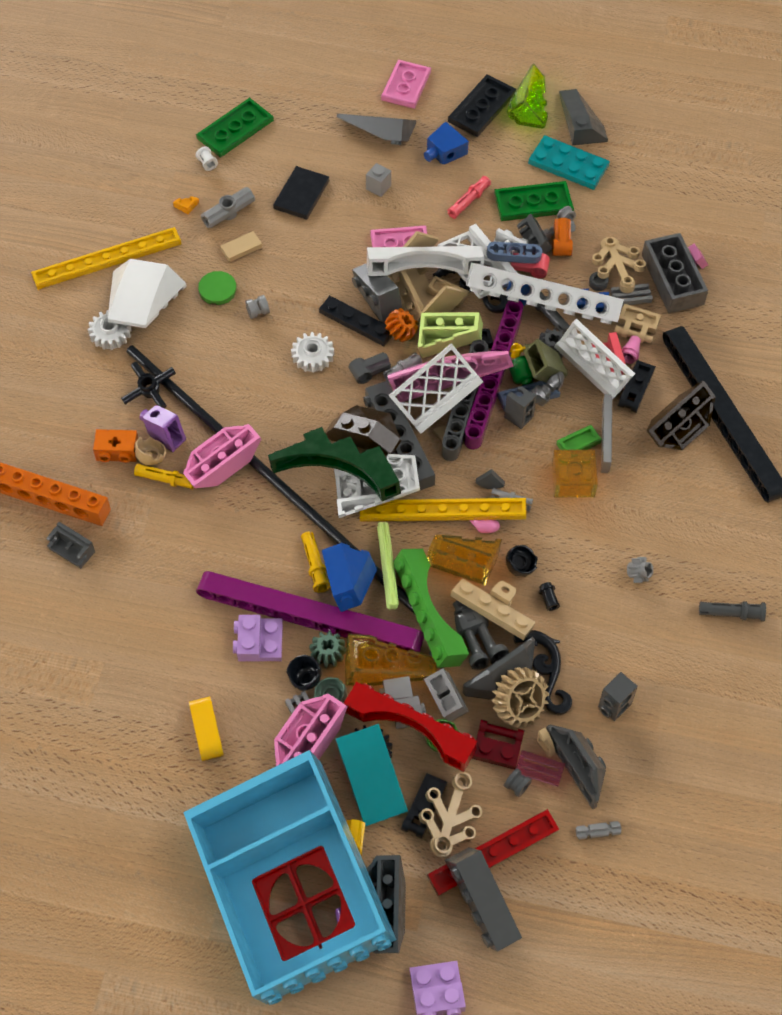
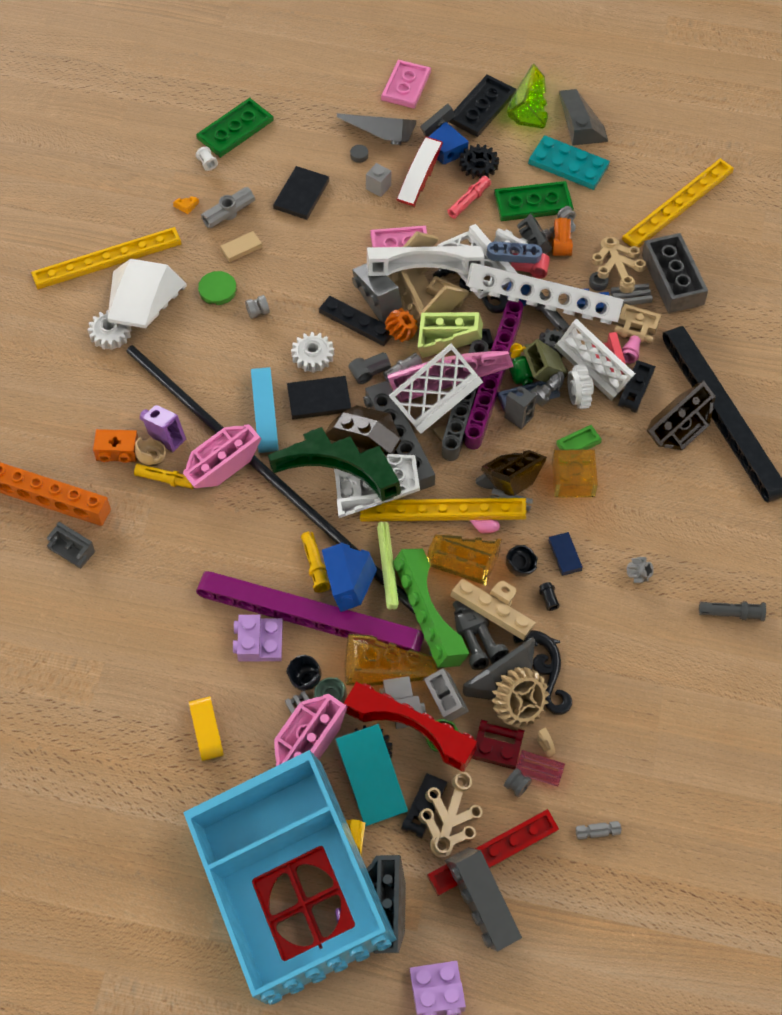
black bar [121,362,176,409] -> none
sand green gear [309,630,347,669] -> none
dark grey wedge [546,724,606,809] -> none
dark grey brick [598,672,638,721] -> none
light grey tile [601,394,612,473] -> none
bright pink tile [688,243,708,269] -> none
none -> medium azure beam [251,367,279,453]
none -> black tile [287,376,351,420]
none -> dark grey tile [350,145,368,163]
none -> white slope [396,136,443,207]
none -> dark grey plate [420,104,455,137]
none -> black gear [459,144,499,179]
none -> dark brown wedge [481,450,547,496]
none -> dark blue tile [548,532,583,576]
none -> white gear [567,364,594,409]
none -> yellow tile [622,158,734,248]

